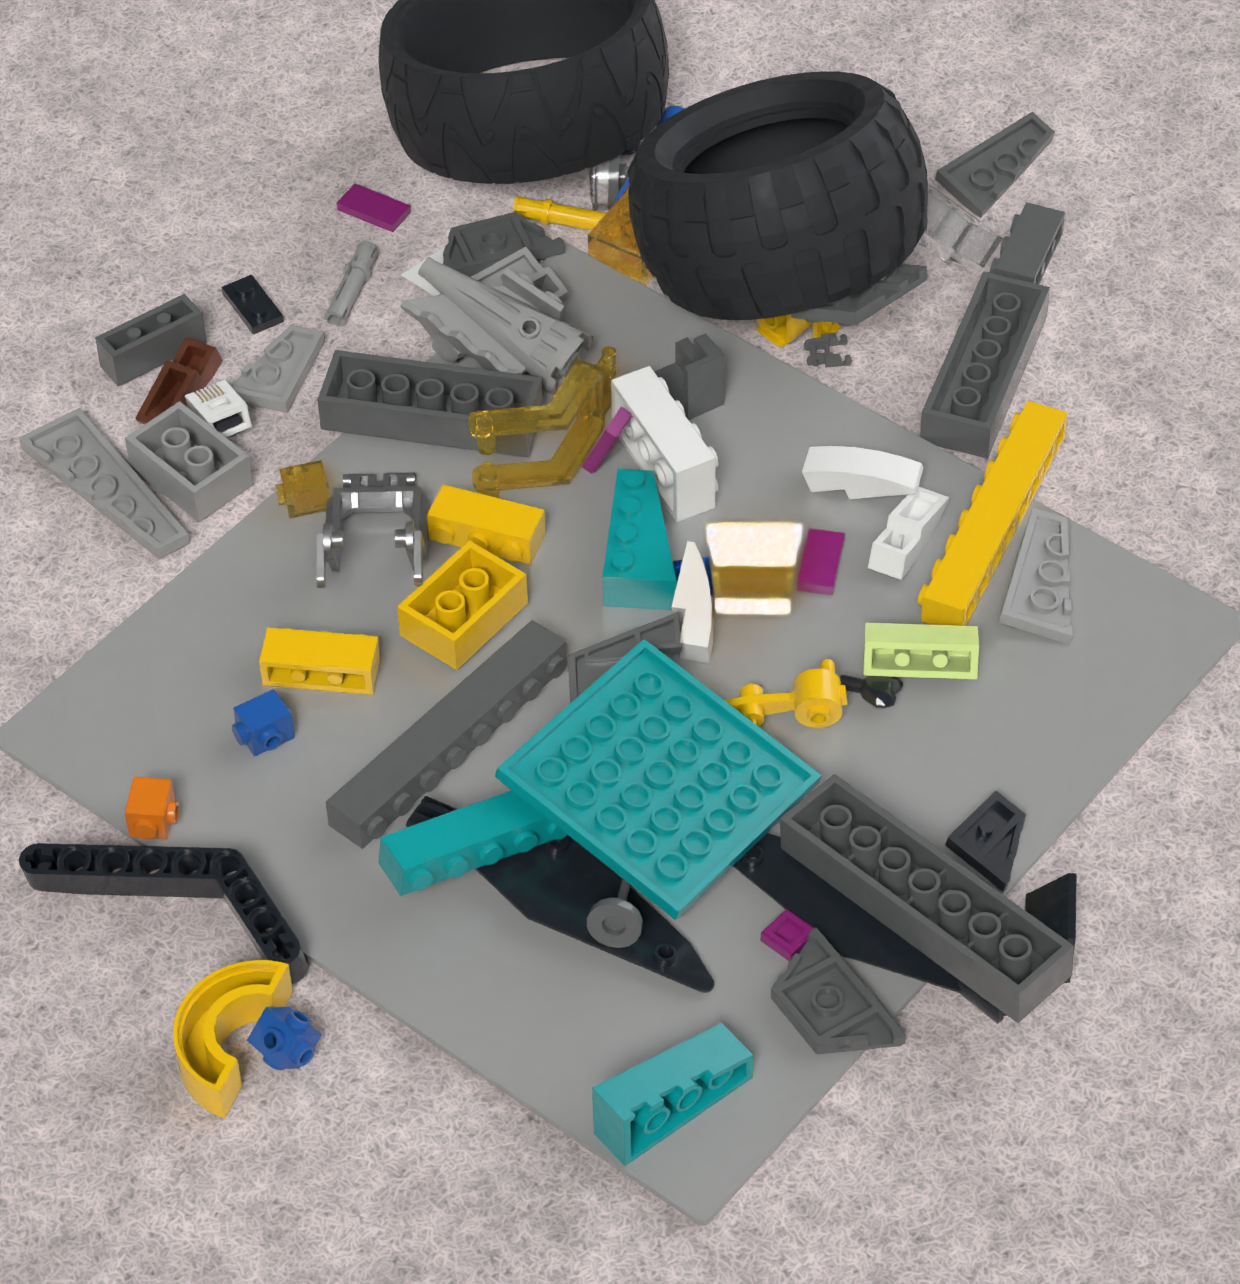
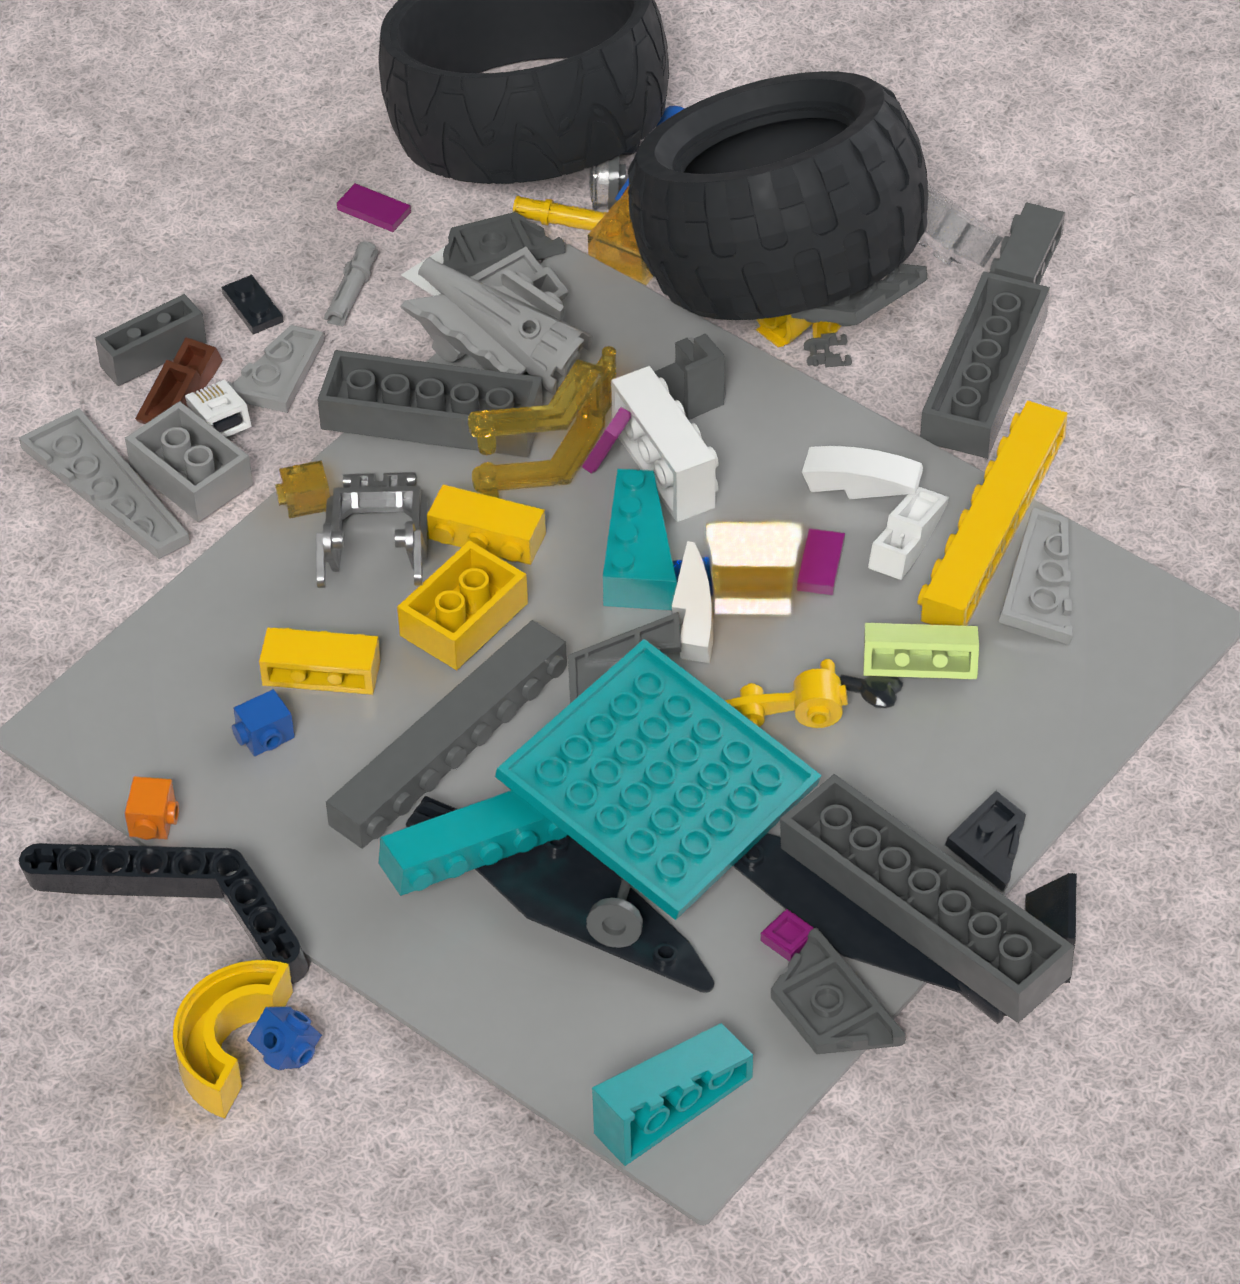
dark grey wing [935,111,1055,218] -> none

